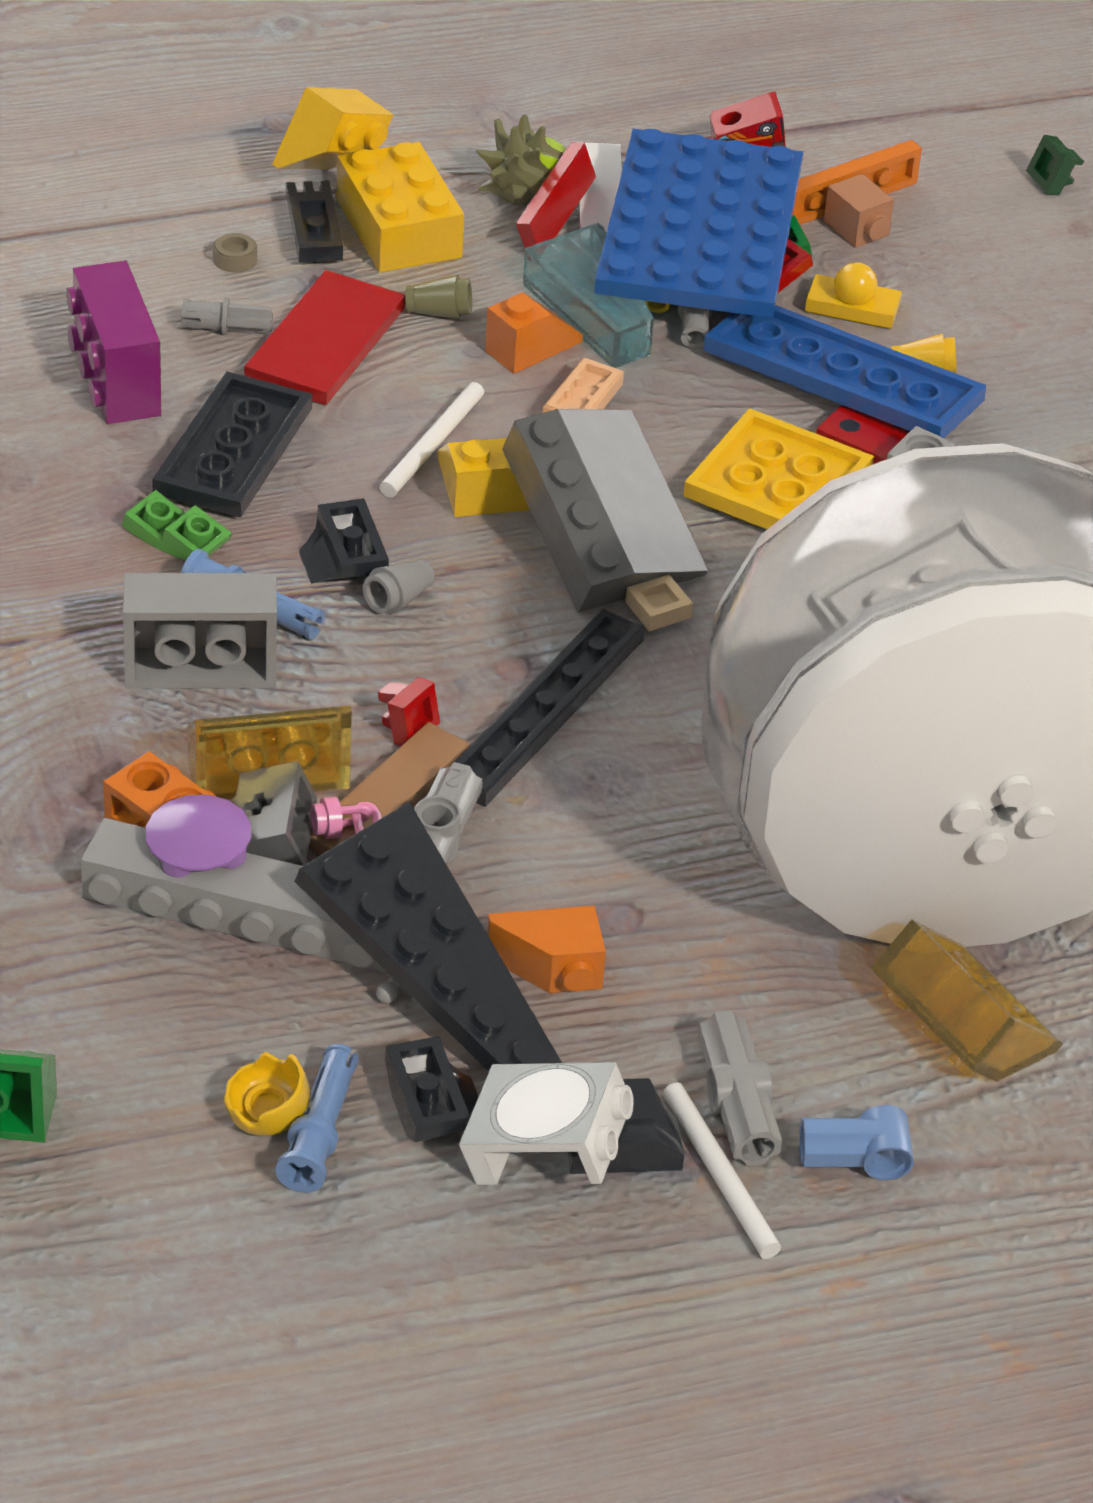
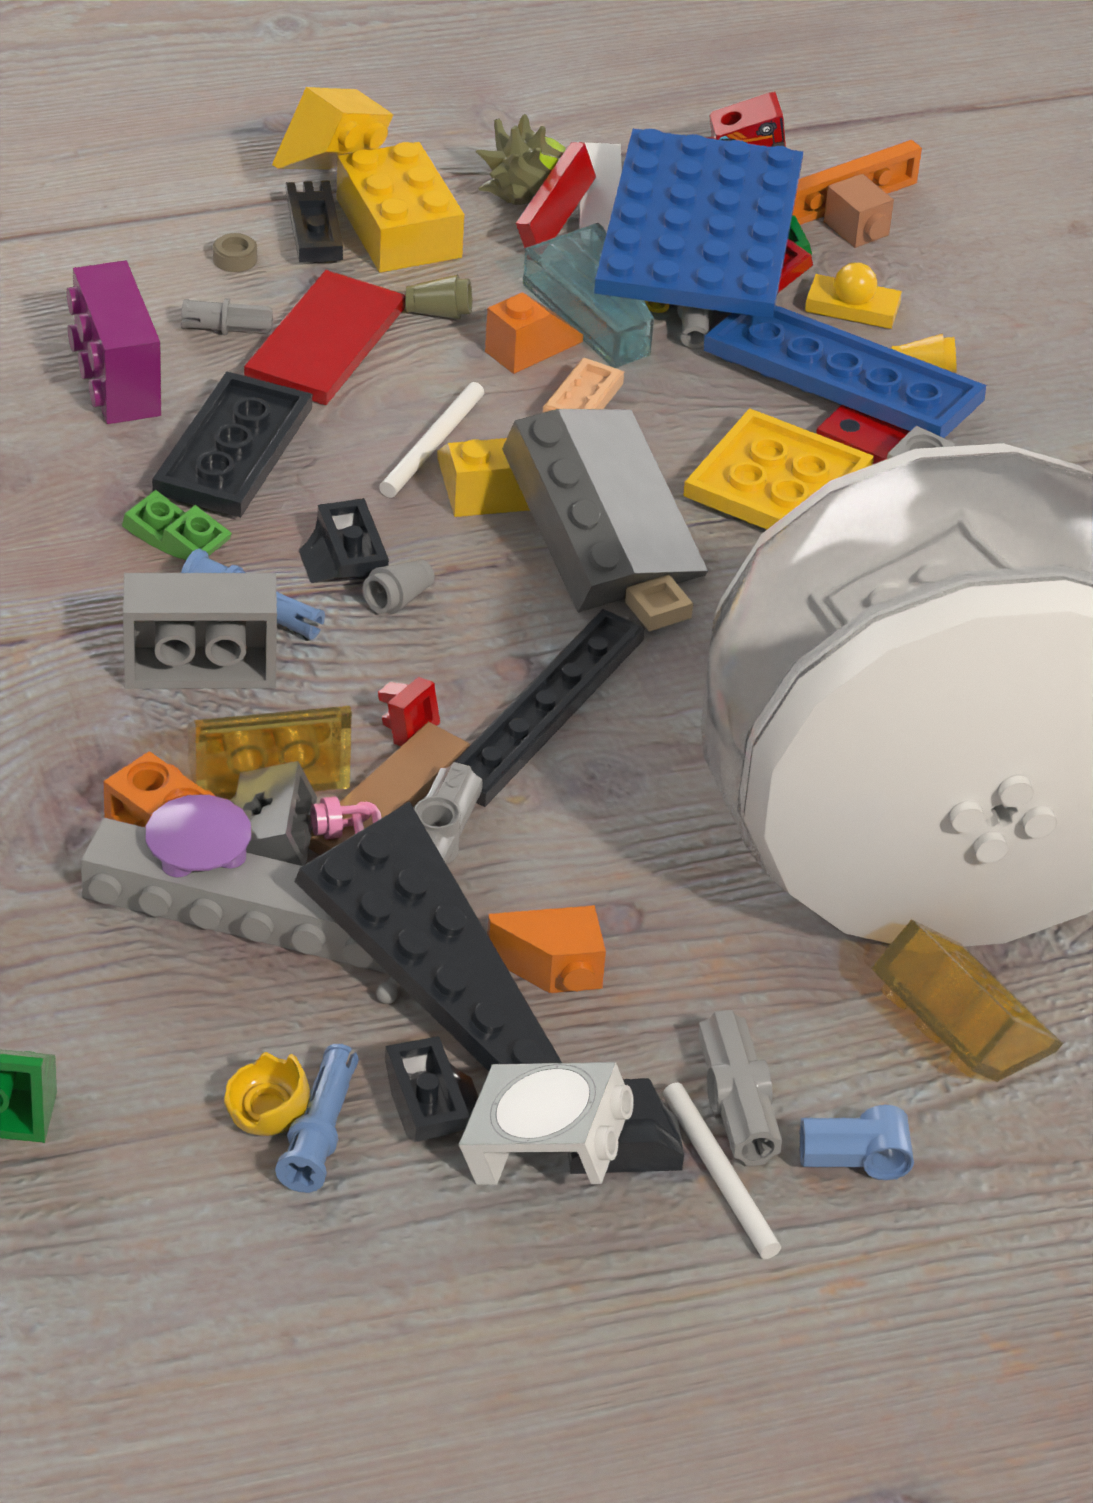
dark green tile [1026,135,1084,195] -> none

